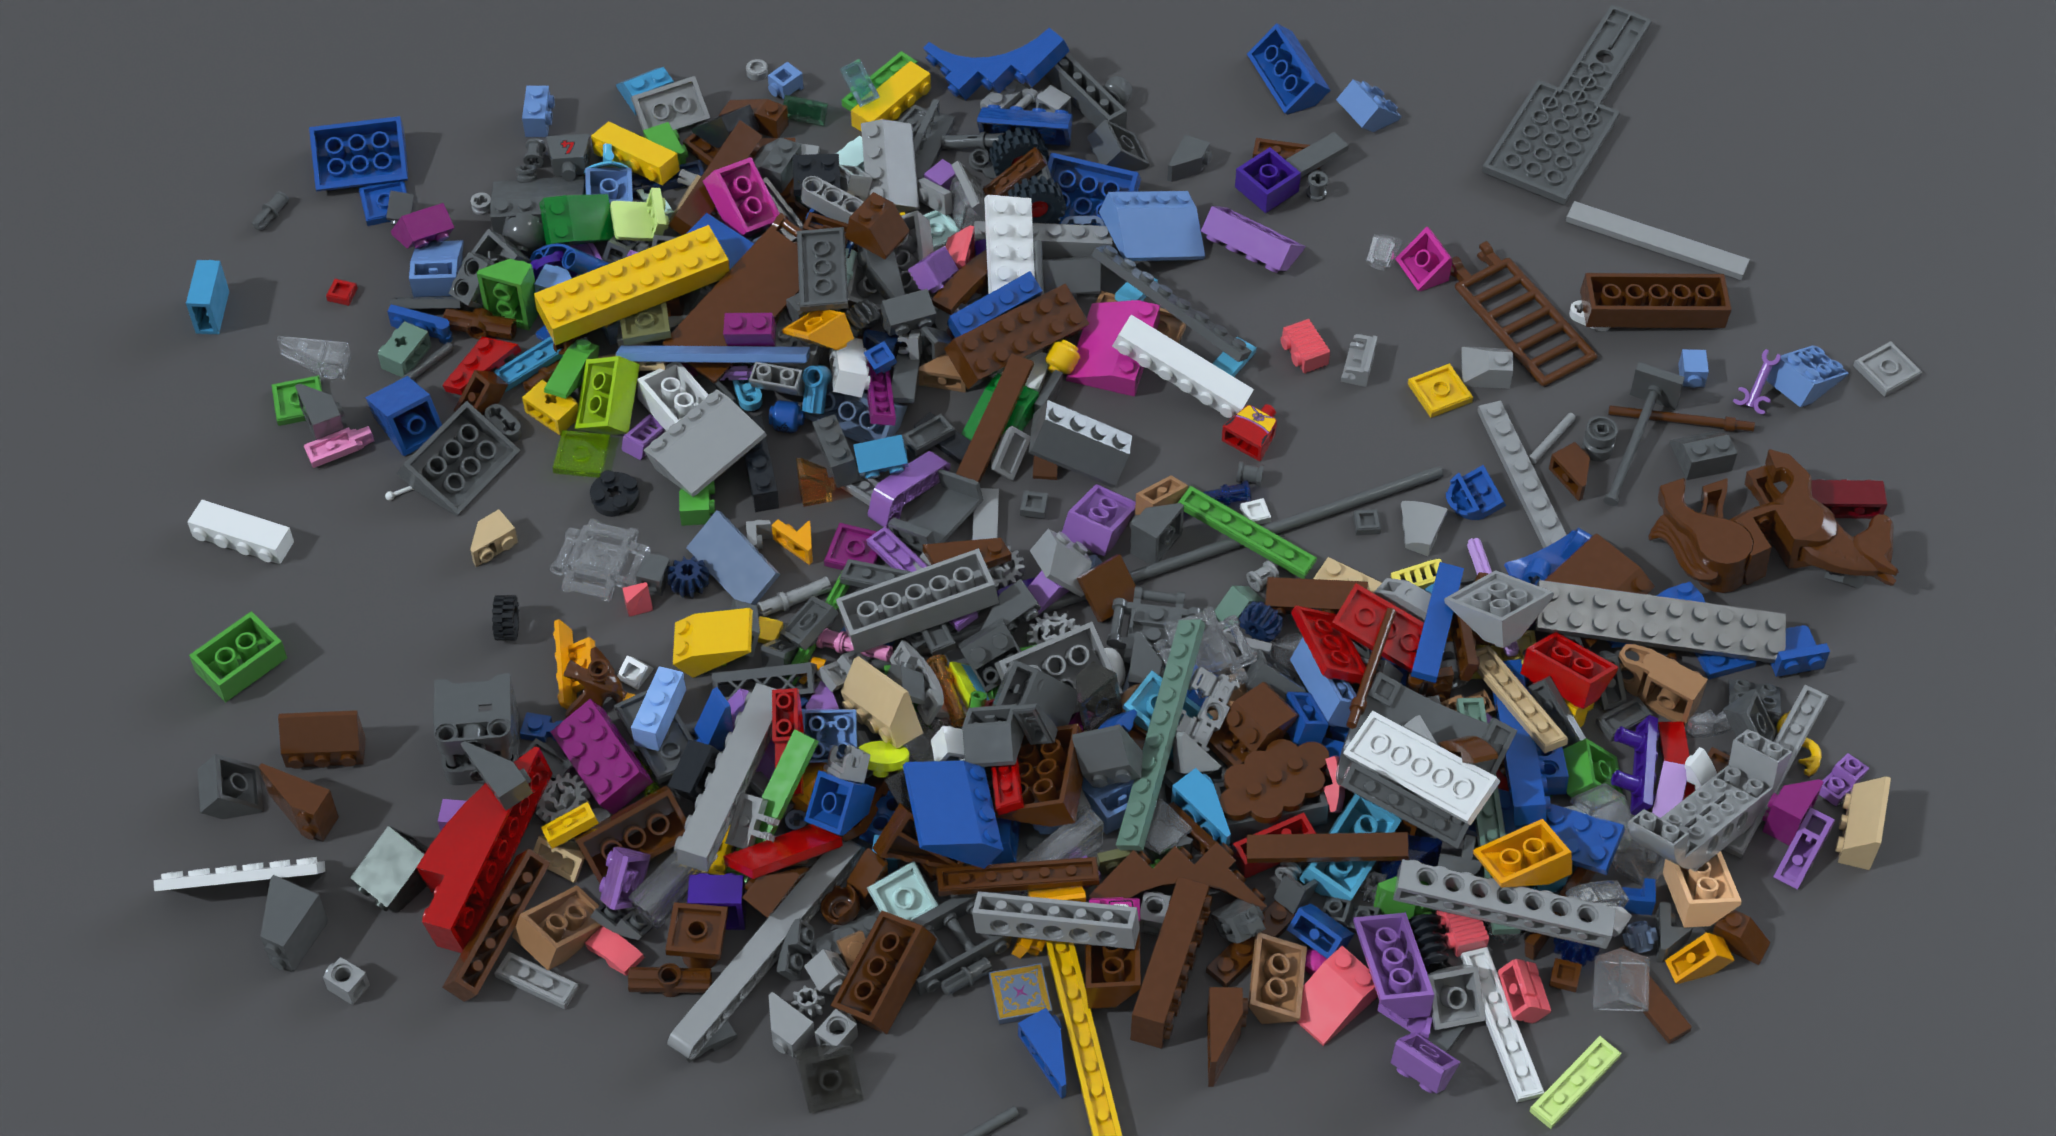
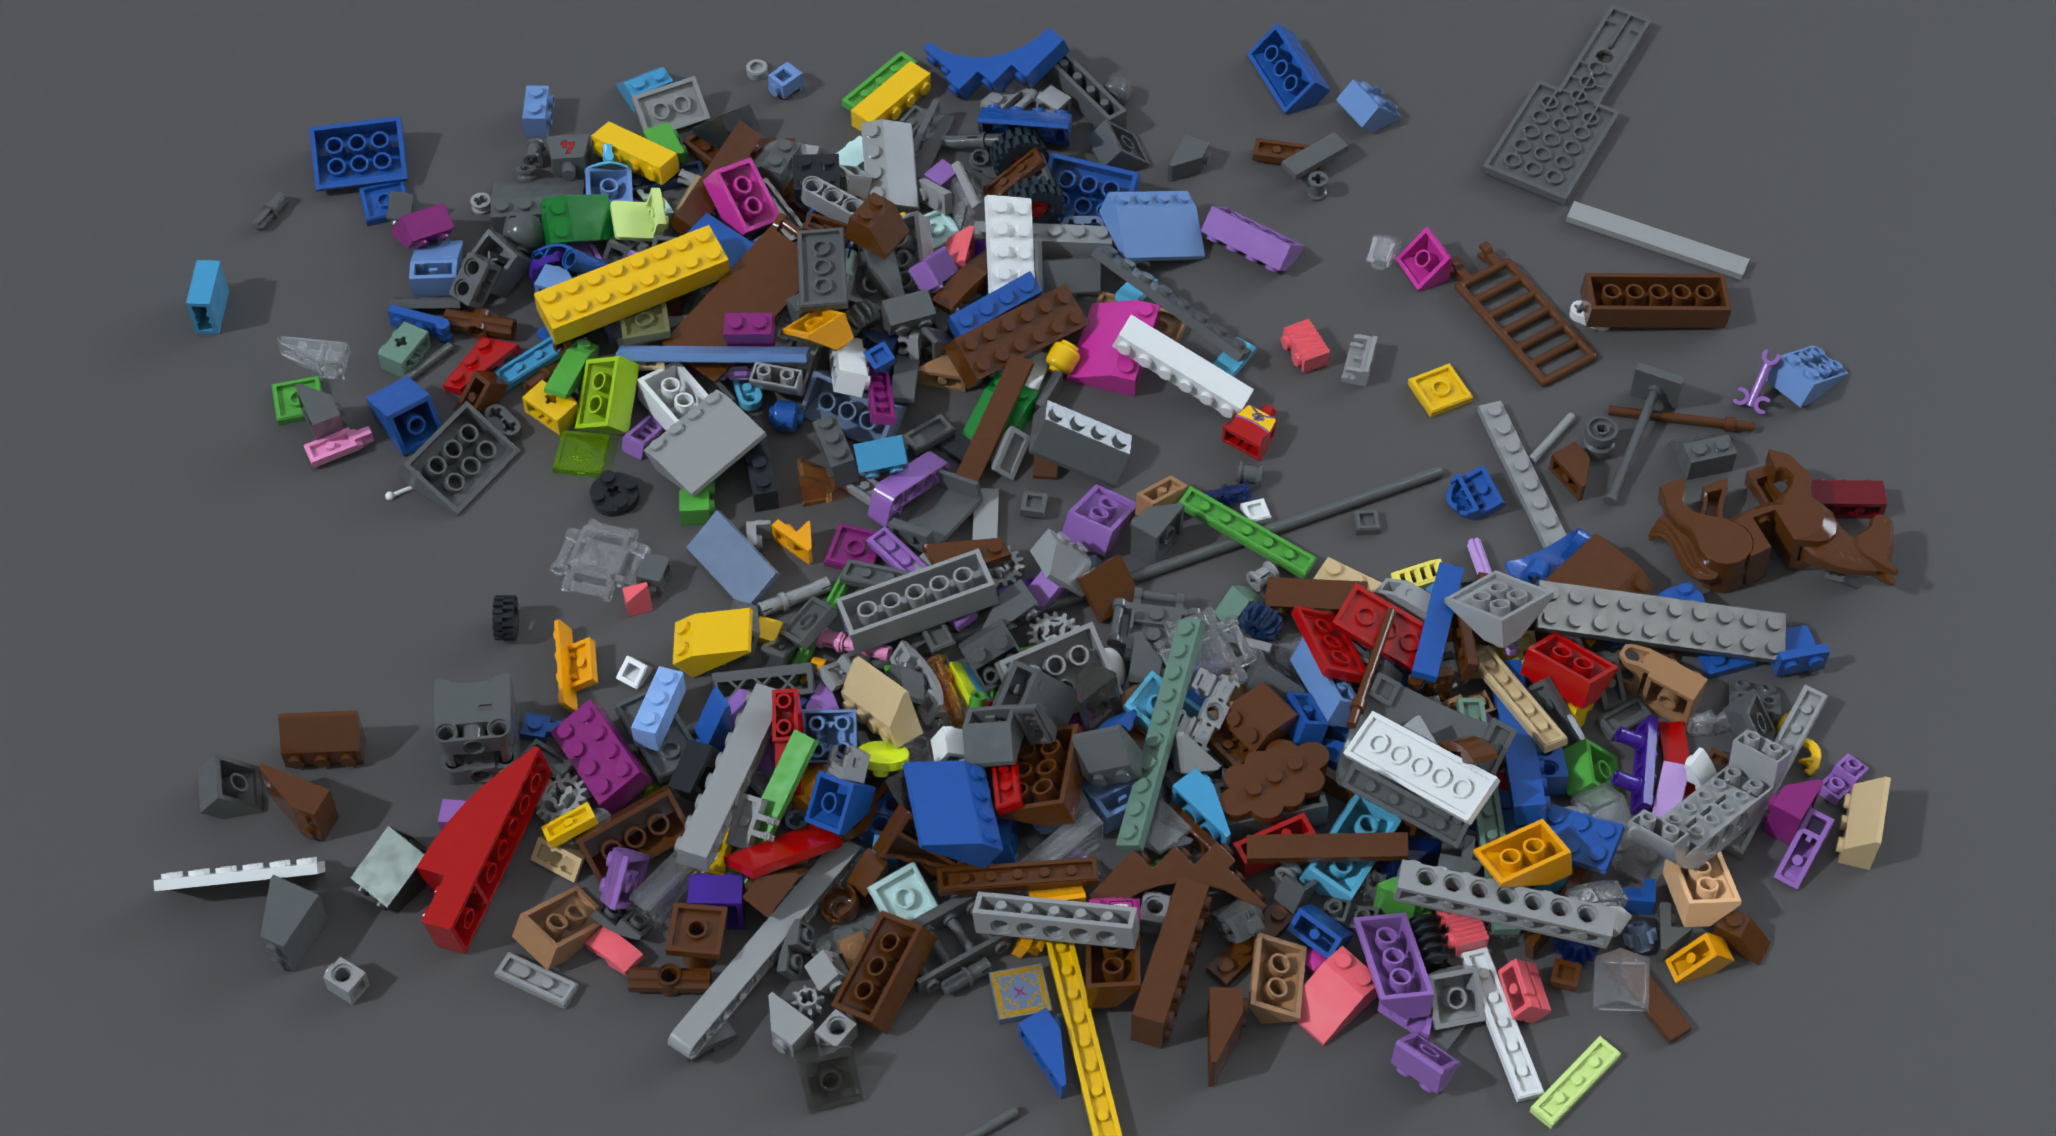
white brick [188,500,294,564] -> none
bright green brick [189,611,287,703] -> none
red tile [326,279,358,306] -> none
reddish brown brick [442,849,550,1002] -> none
dark grey slope [460,741,533,810] -> none
tan slope [470,509,518,567] -> none
bright green slope [477,259,539,330] -> none
reddish brown animal [564,647,635,718] -> none
dark blue gear [667,556,710,598] -> none
reddish brown slope [719,99,789,138] -> none
clear green slope [783,95,828,126] -> none
dark azure piece [802,366,832,414] -> none
clear light blue slope [840,59,880,107] -> none
olive bracket [1097,849,1132,875] -> none
dark purple brick [1235,147,1301,213] -> none
coral slope [1323,756,1345,813] -> none
light grey slope [1400,501,1448,556] -> none
light grey slope [1461,347,1513,389] -> none
medium blue brick [1678,349,1709,388] -> none
light grey tile [1853,341,1922,397] -> none

